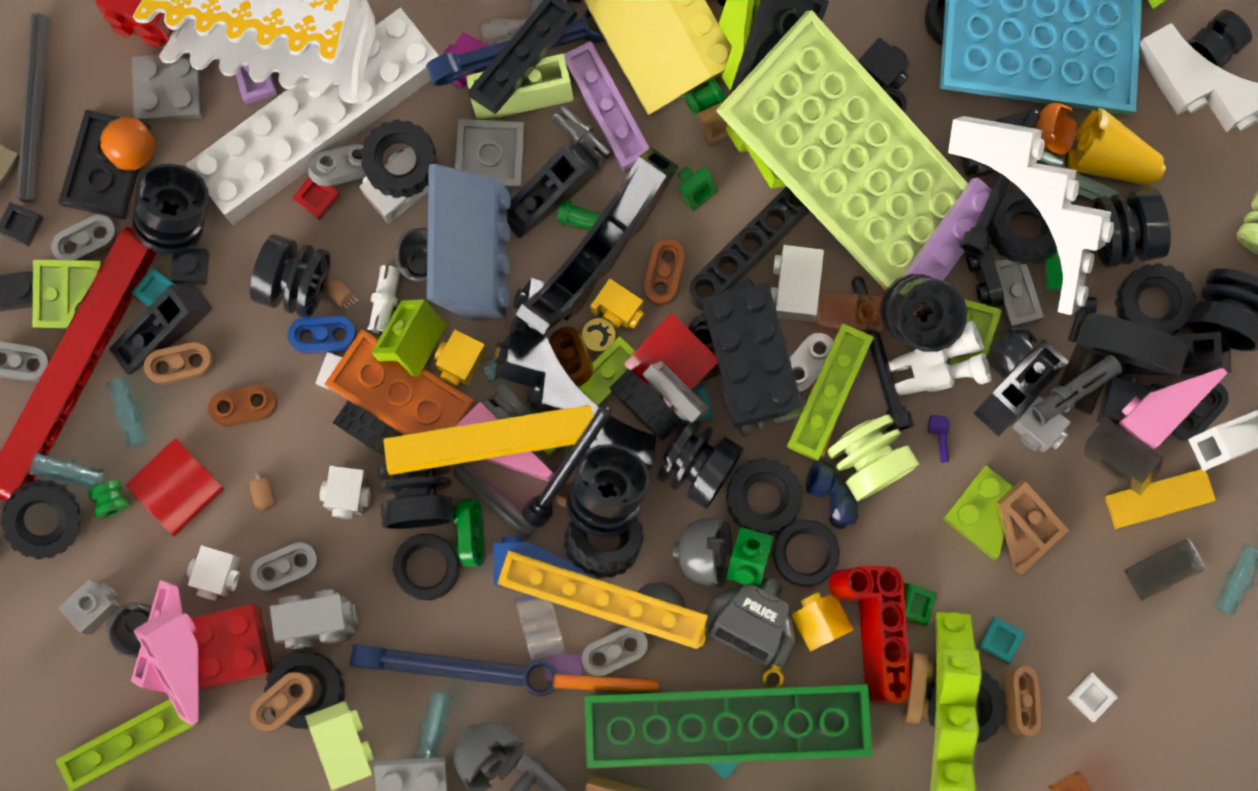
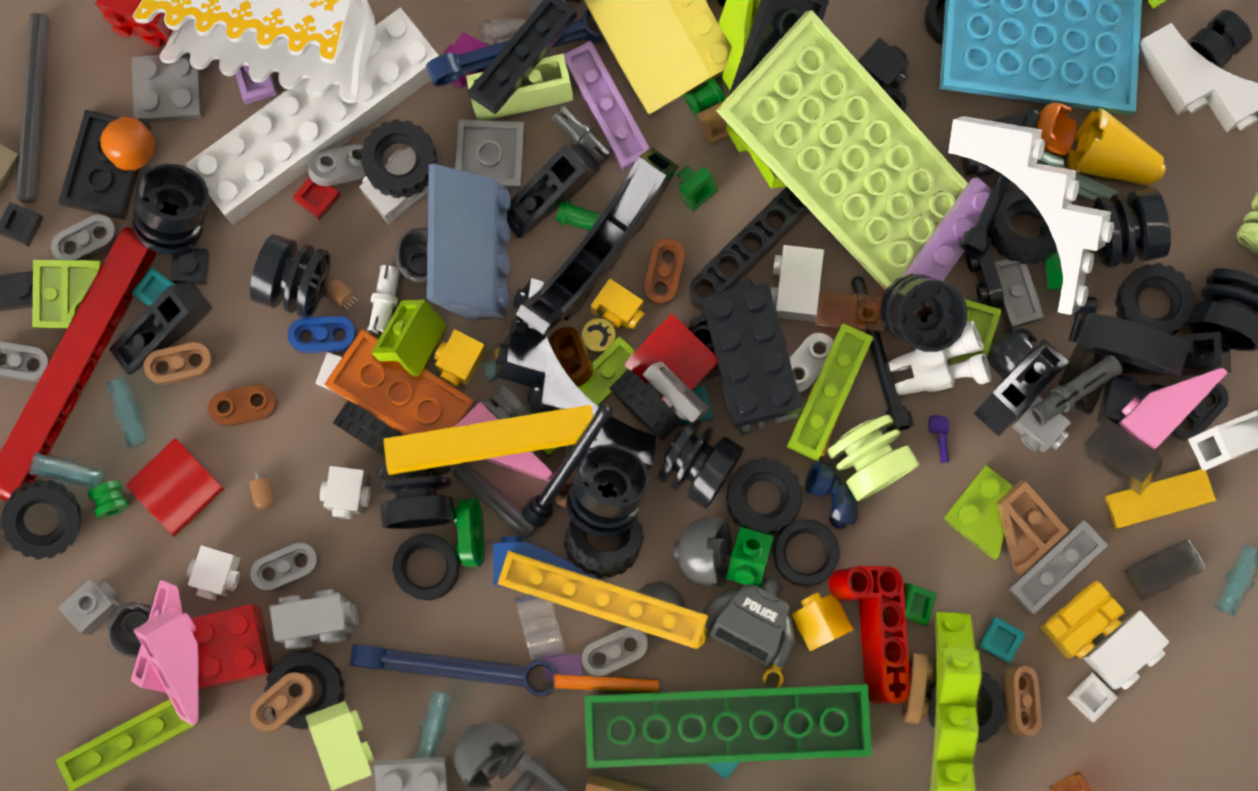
none -> light grey plate [1008,520,1108,616]
none -> yellow brick [1039,580,1125,659]
none -> white brick [1082,610,1170,690]

